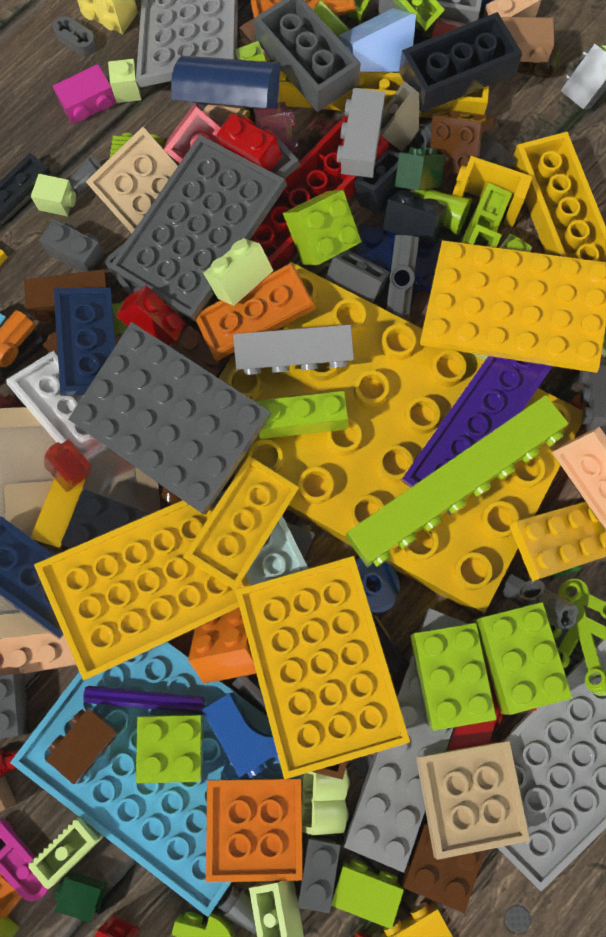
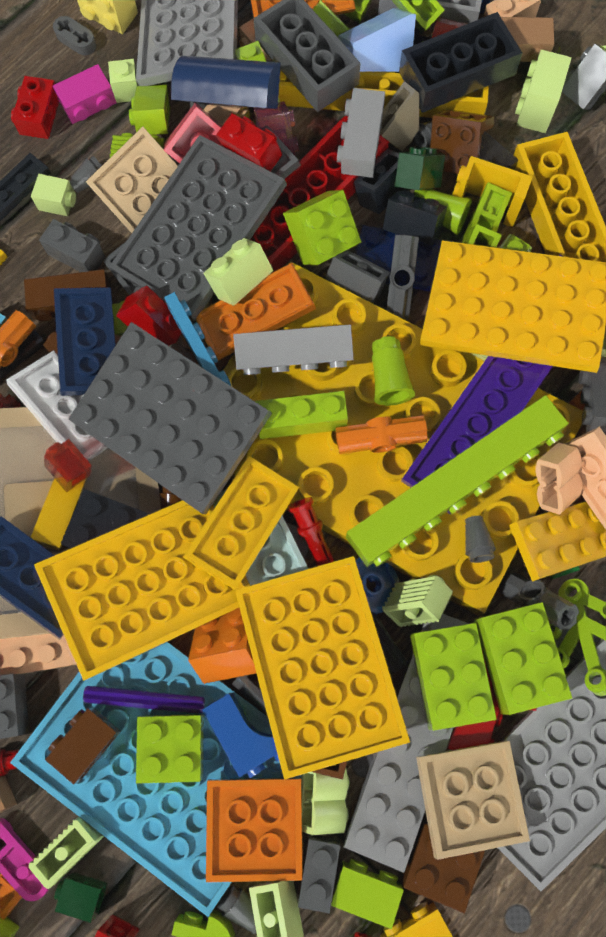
none -> red brick [11,76,59,139]
none -> lime brick [129,85,171,135]
none -> dark azure plate [164,292,232,386]
none -> red pin [288,497,334,566]
none -> orange piece [335,415,428,454]
none -> lime plant [372,336,415,406]
none -> yellowish green brick [382,575,453,627]
none -> dark grey cone [465,516,496,563]
none -> yellowish green brick [515,50,572,133]
none -> light nougat brick [536,443,582,515]

